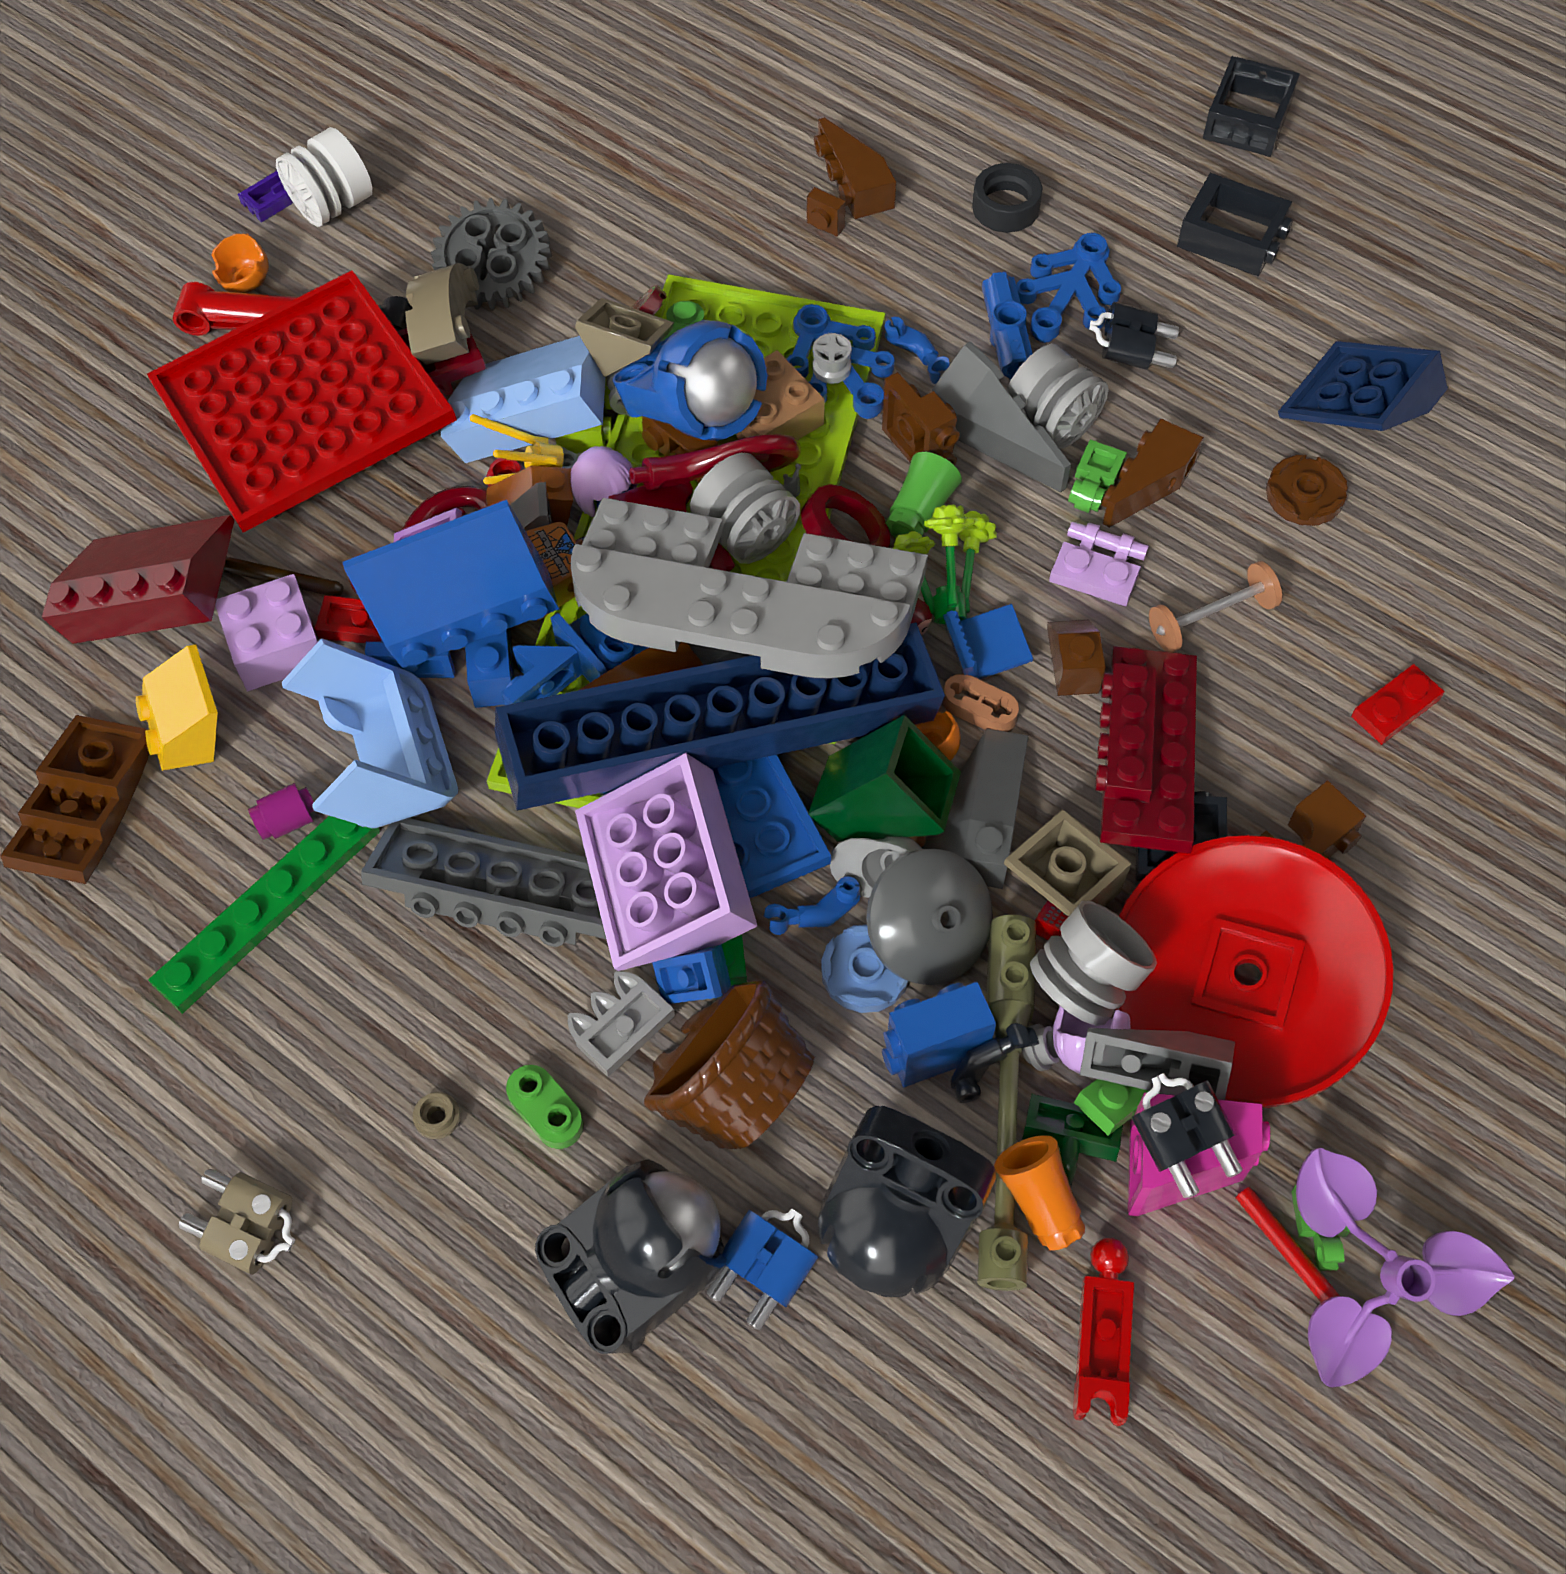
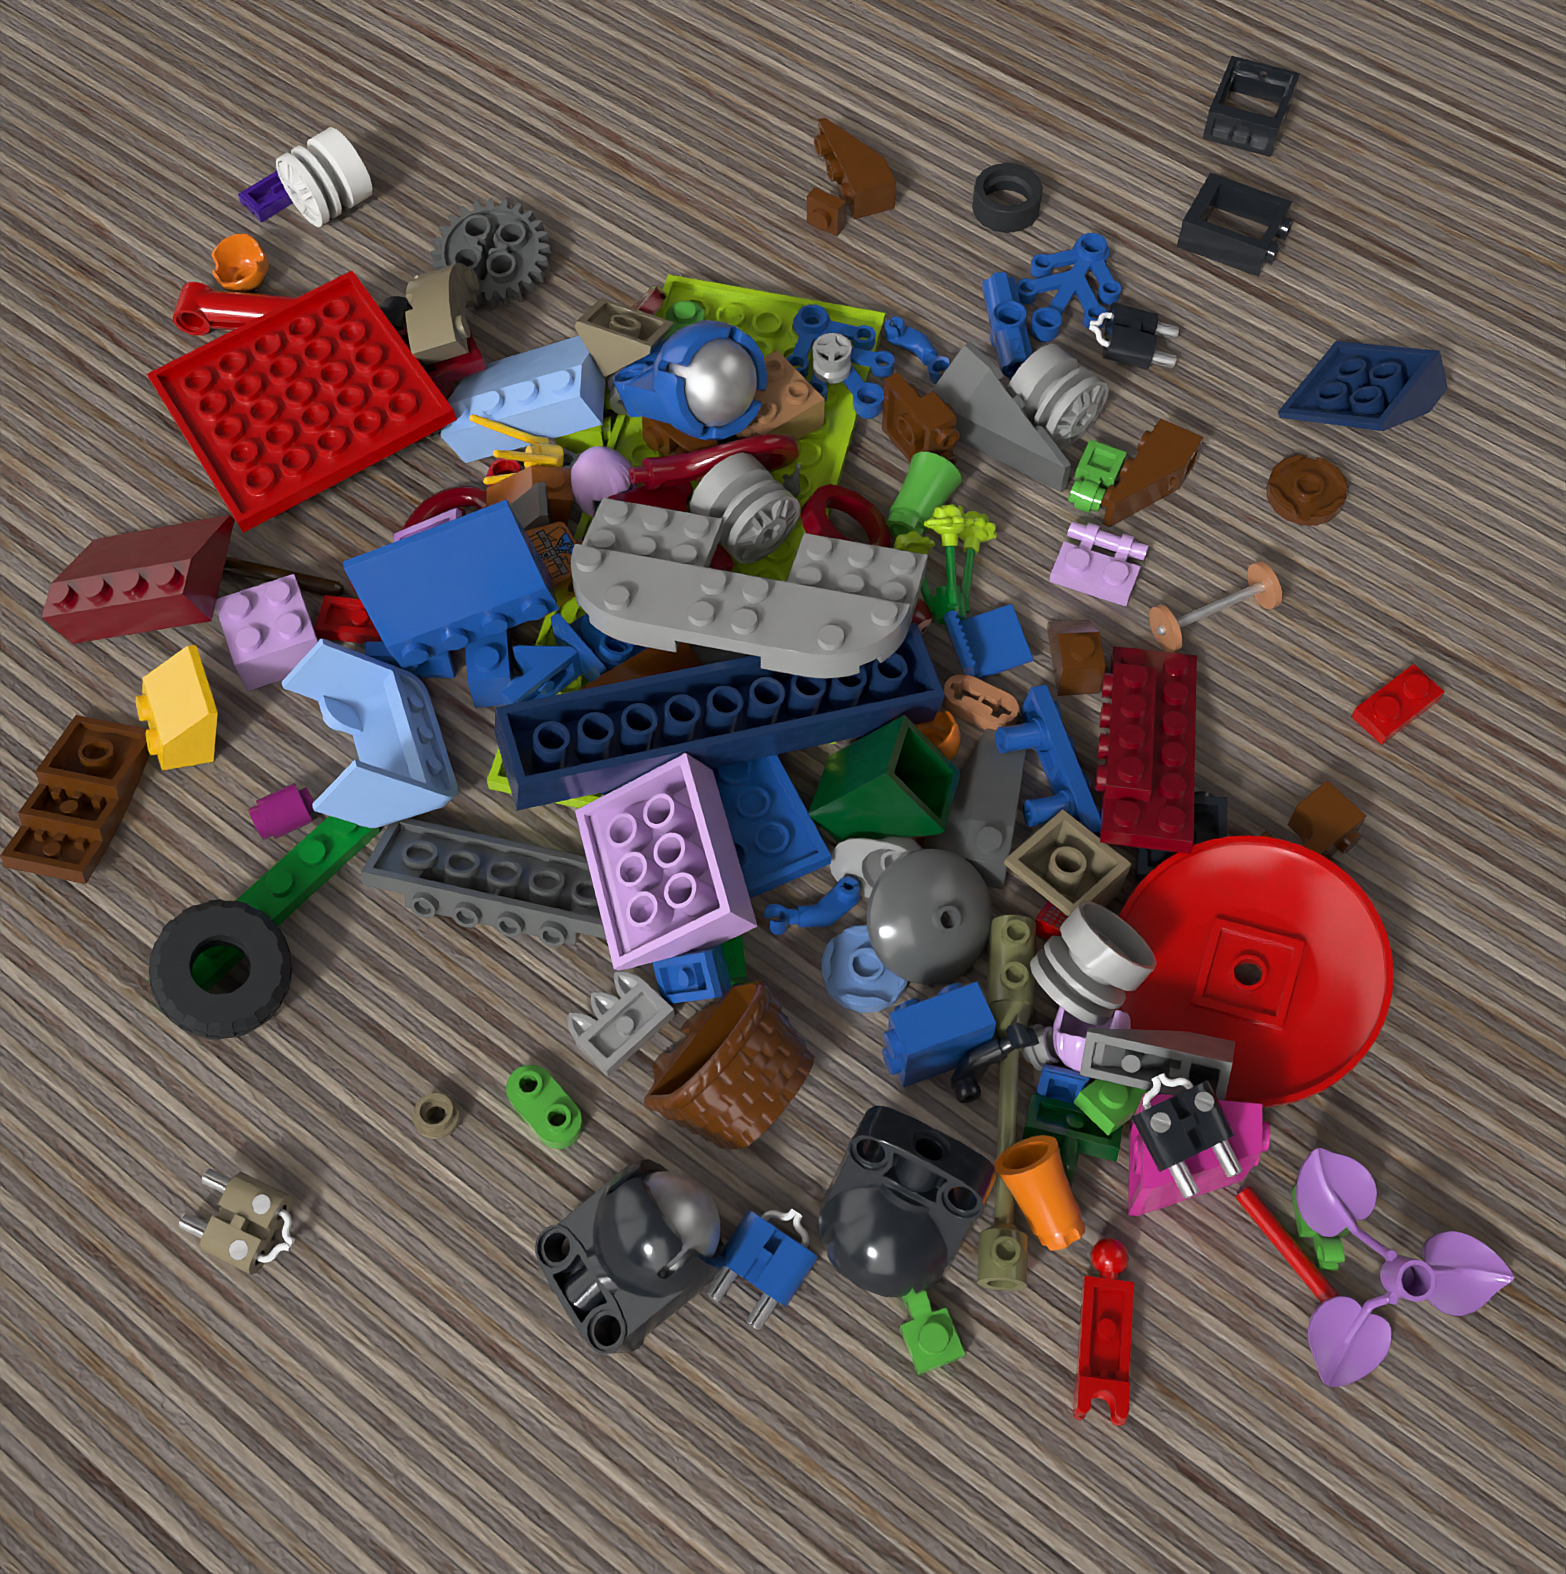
none -> black tyre [149,899,292,1040]
none -> bright green plate [899,1288,966,1376]
none -> blue plate [995,685,1102,838]
none -> blue slope [1036,1064,1089,1104]

